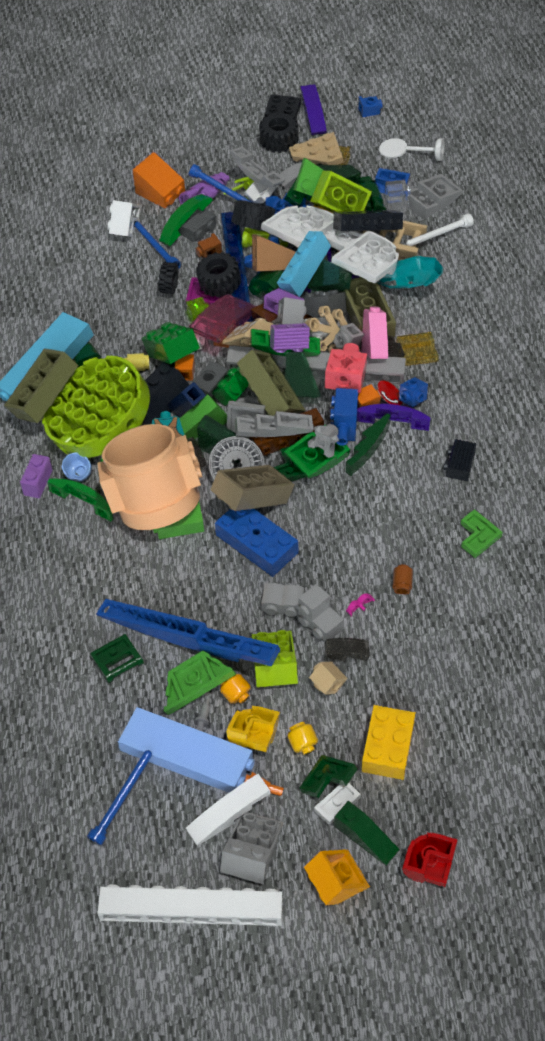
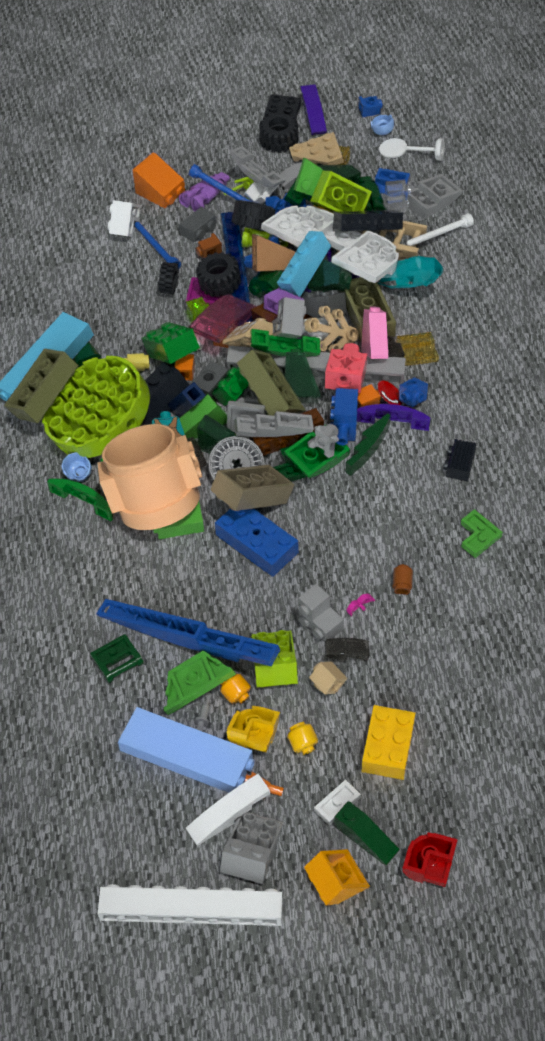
medium lavender brick [20,454,53,499] -> none
blue piece [87,750,152,846] -> none
green slope [159,194,213,246] -> none
light grey brick [261,583,304,617] -> none
medium lavender brick [270,323,310,353] -> none
dark green plate [299,755,358,798] -> none
light grey brick [333,323,364,350] -> none
none -> light blue hair [371,115,394,135]

